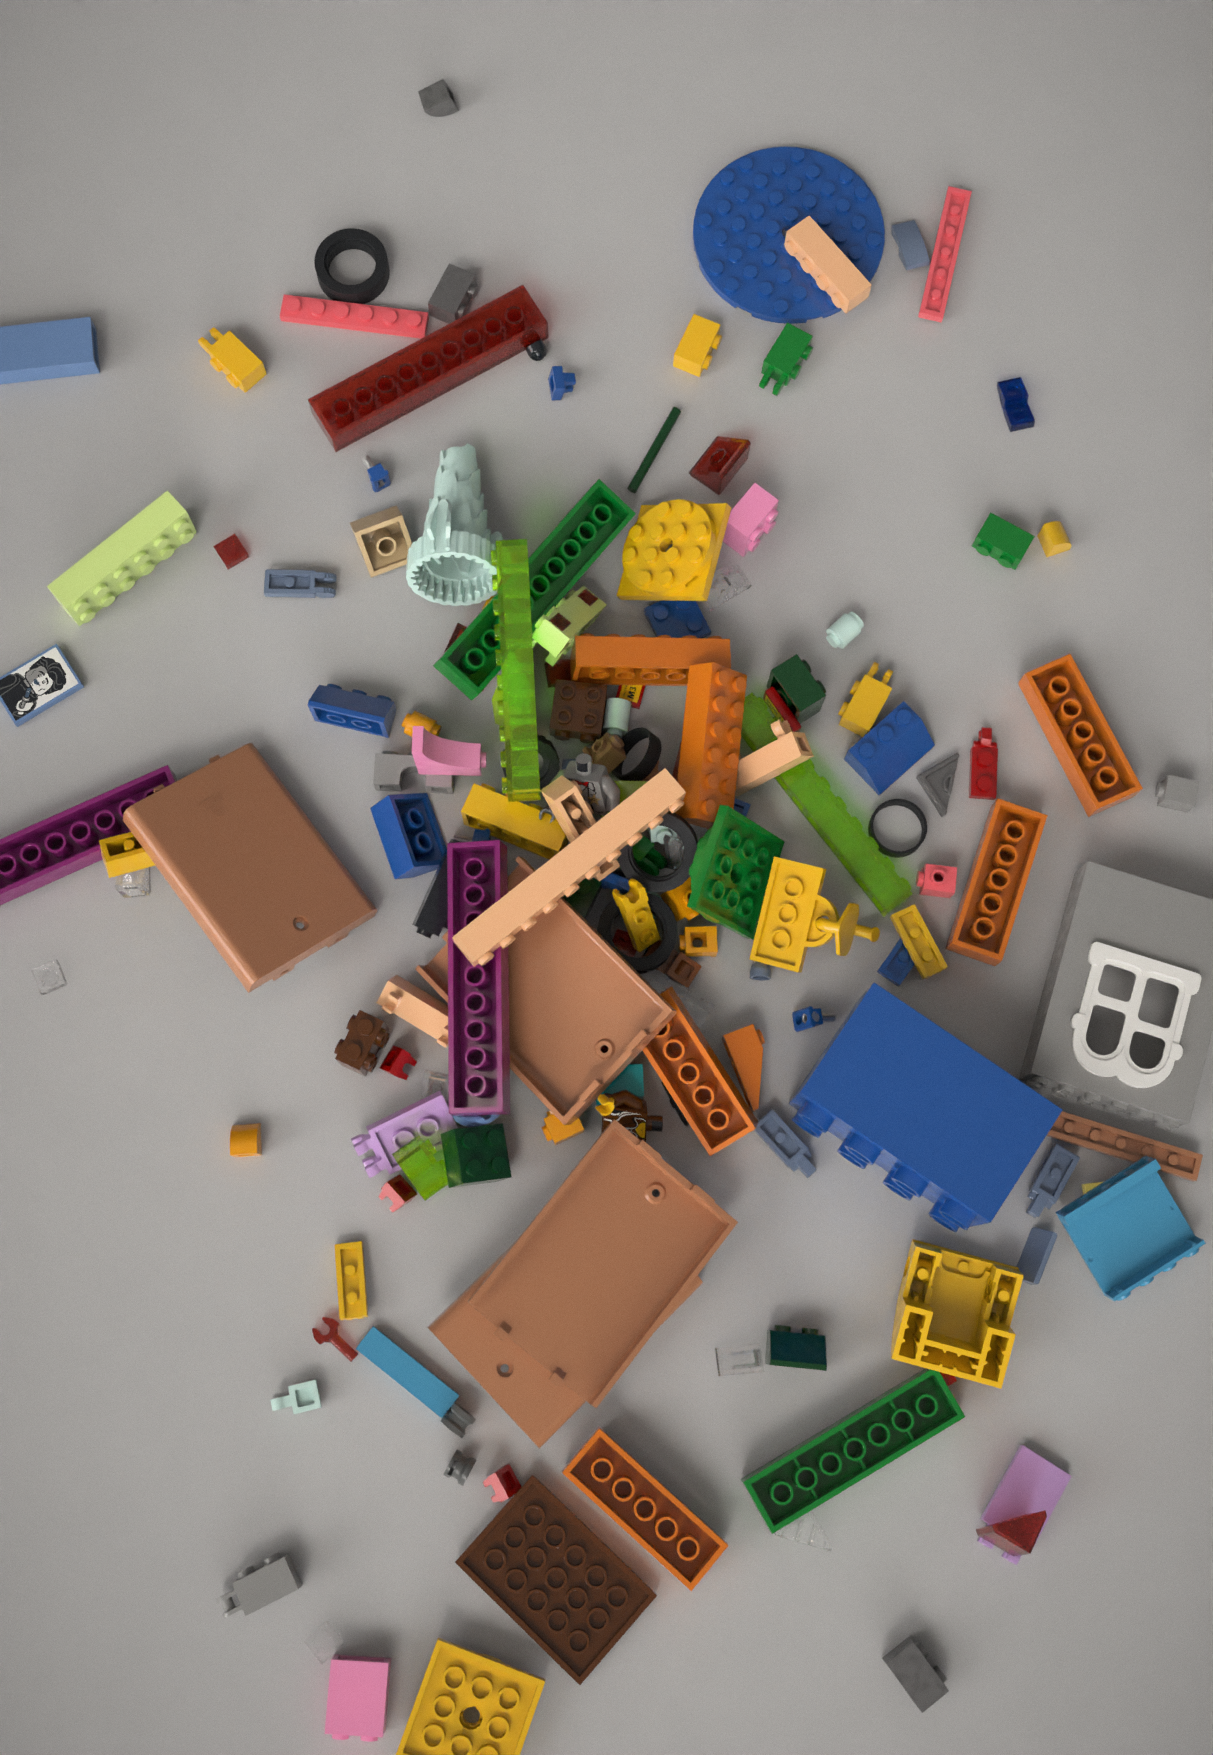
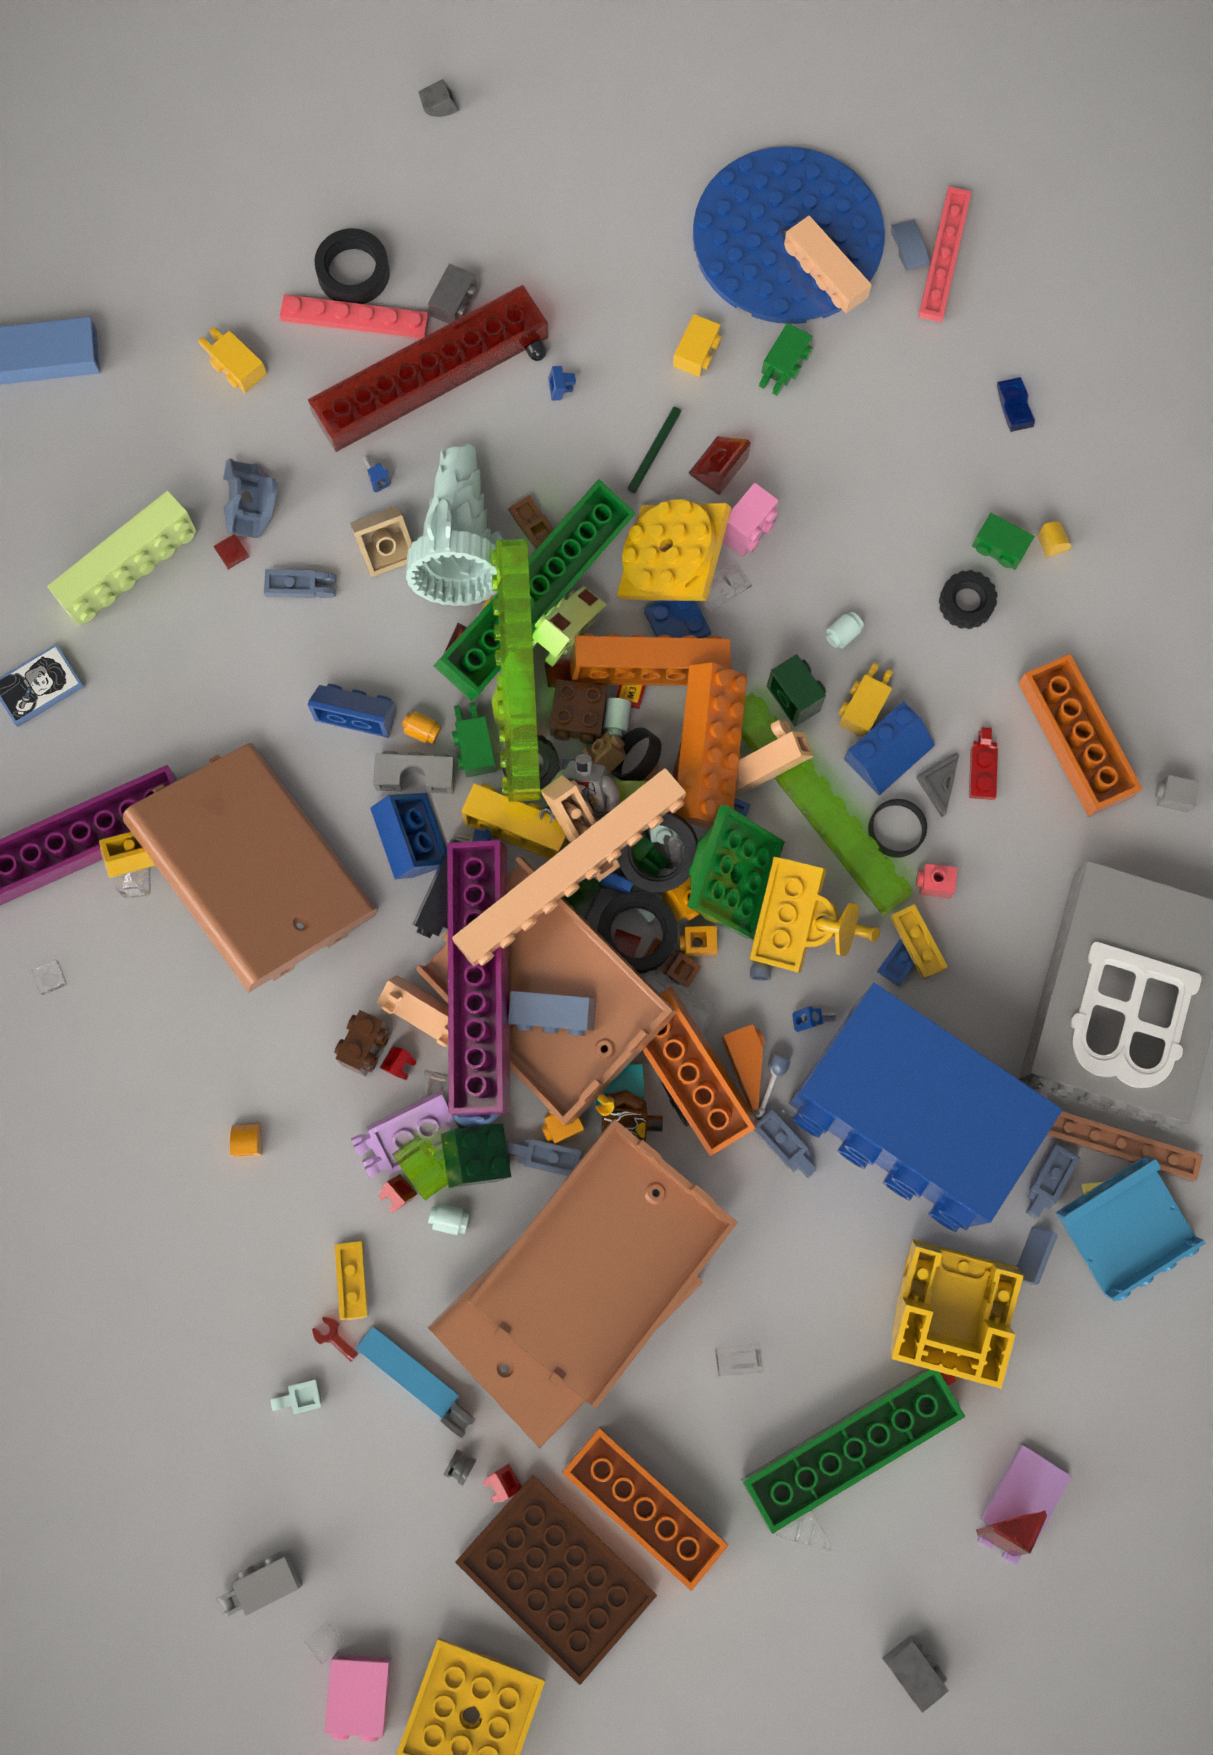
bright pink arch [412,726,487,776] -> none
yellow plate [612,879,660,952] -> none
red tile [763,686,801,732] -> none
dark green slope [765,1325,827,1371] -> none
orange brick [945,798,1048,966] -> none
none -> sand blue piece [223,458,278,538]
none -> light aqua brick [428,1203,470,1235]
none -> green hinge [451,702,496,778]
none -> sand blue hinge [507,1139,583,1176]
none -> dark orange slope [508,495,553,549]
none -> sand blue brick [508,991,596,1036]
none -> hinge [755,1054,791,1119]
none -> black tyre [939,570,998,629]

